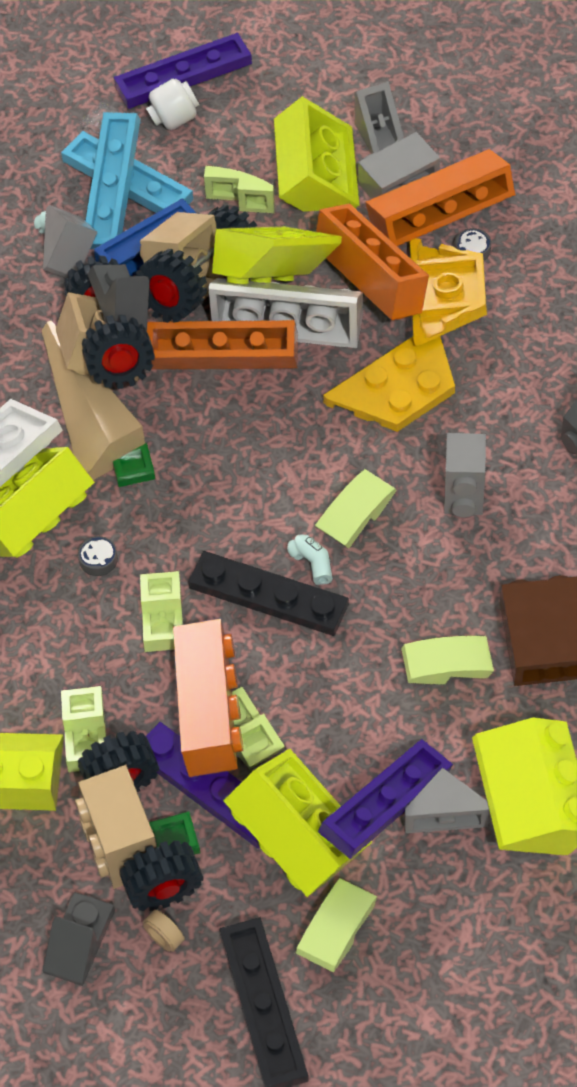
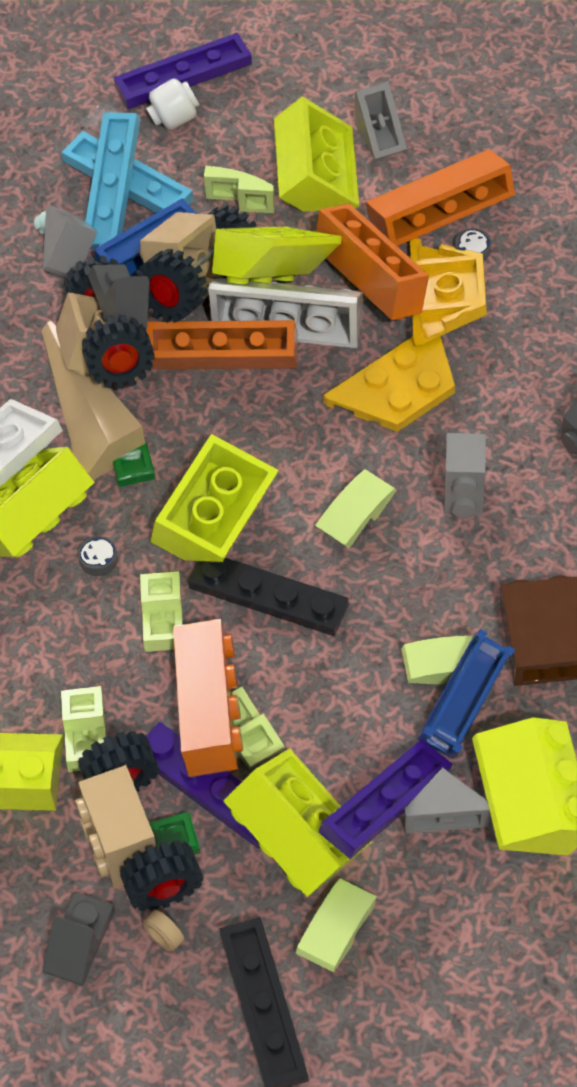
light aqua arm [287,534,333,585] -> none
light grey brick [358,132,441,199] -> none
none -> neon yellow slope [150,434,279,562]
none -> blue container [417,629,515,759]

